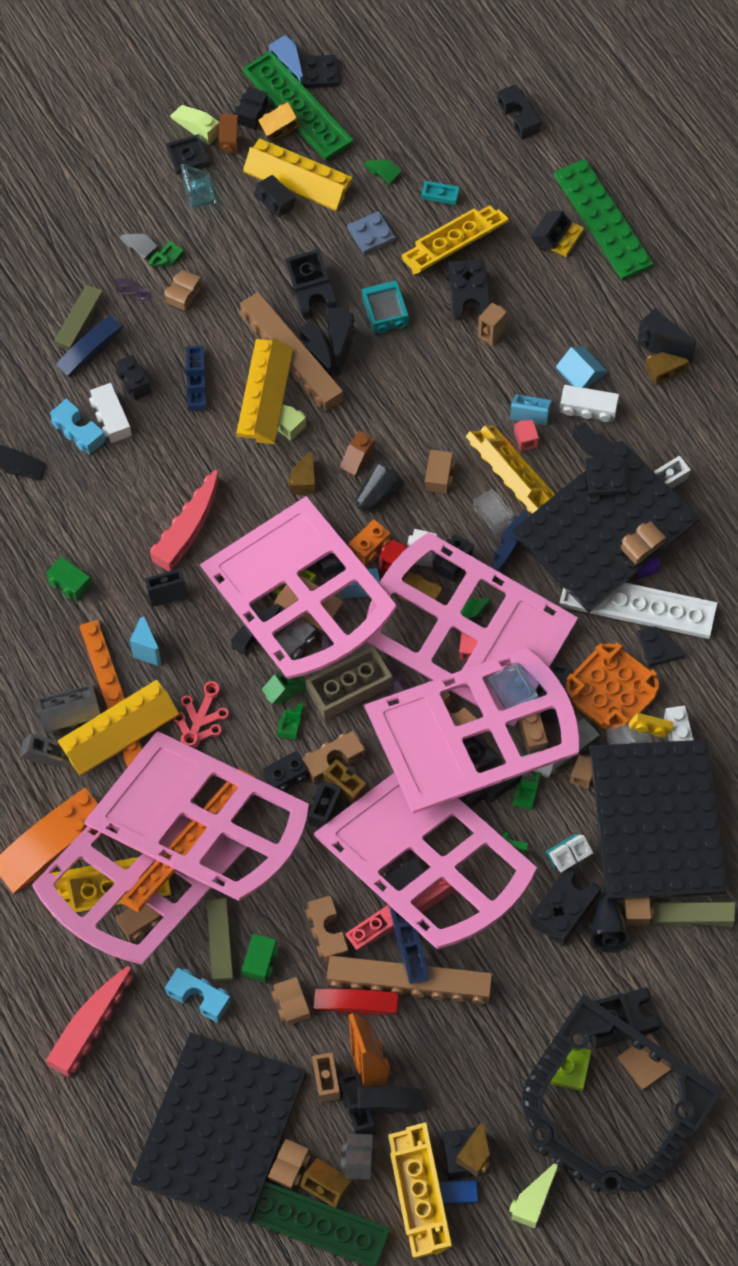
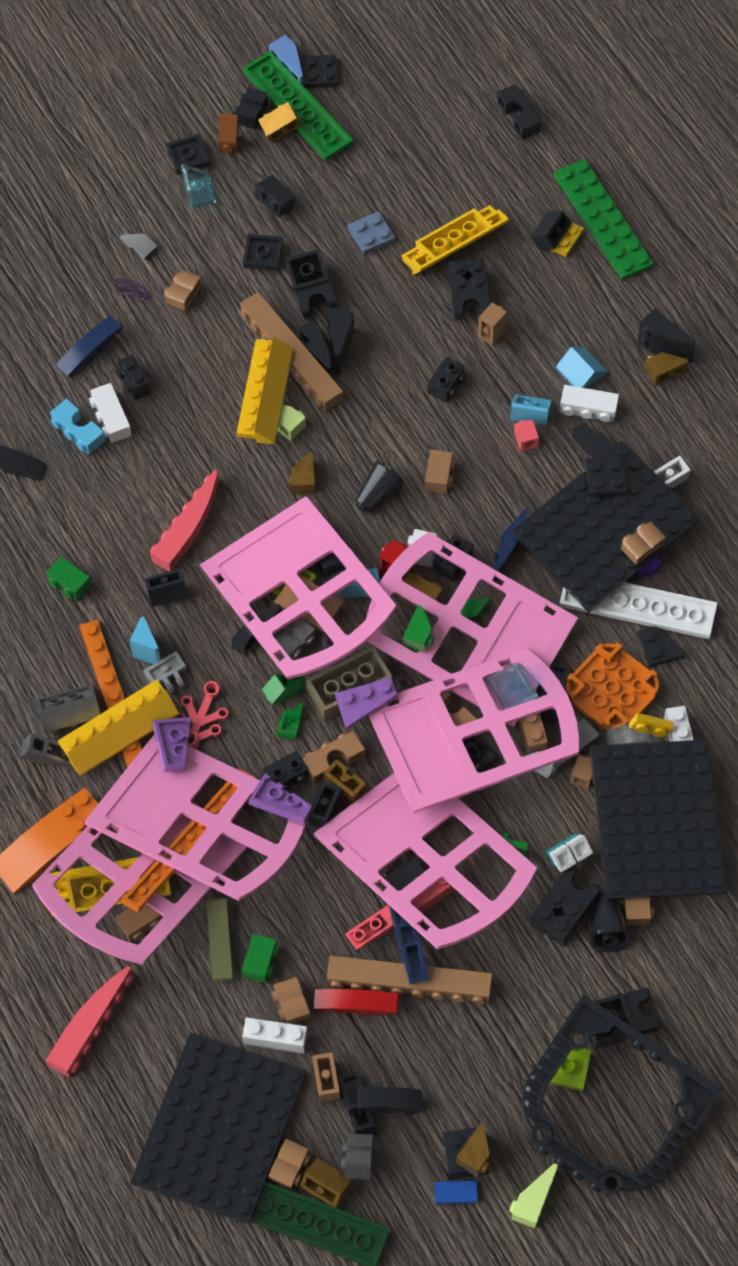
olive slope [54,285,103,351] -> none
green slope [148,241,185,266] -> none
medium azure arch [165,967,231,1023] -> none
yellowish green slope [170,105,219,145] -> none
dark blue slope [186,346,206,411] -> none
yellow slope [243,138,353,211] -> none
medium nougat arch [305,895,349,964] -> none
dark orange slope [339,431,375,477] -> none
orange brick [348,519,391,566] -> none
orange slope [349,1013,390,1087] -> none
window [362,280,409,334] -> none
green slope [363,160,402,184] -> none
yellow slope [388,1122,452,1259] -> none
teal plate [421,181,460,205] -> none
coral brick [459,632,477,660] -> none
black slope [461,775,522,809] -> none
yellow slope [466,425,555,514] -> none
clear brick [474,489,515,535] -> none
green slope [512,772,541,810] -> none
medium nougat tile [617,1034,672,1091] -> none
olive slope [651,902,735,927] -> none
none -> light grey hinge [143,651,187,694]
none -> medium lavender wing [152,717,191,772]
none -> white brick [242,1018,308,1054]
none -> black plate [243,234,283,271]
none -> medium lavender wing [249,773,312,824]
none -> medium lavender wing [335,677,397,730]
none -> green slope [403,605,435,653]
none -> black brick [428,357,466,403]

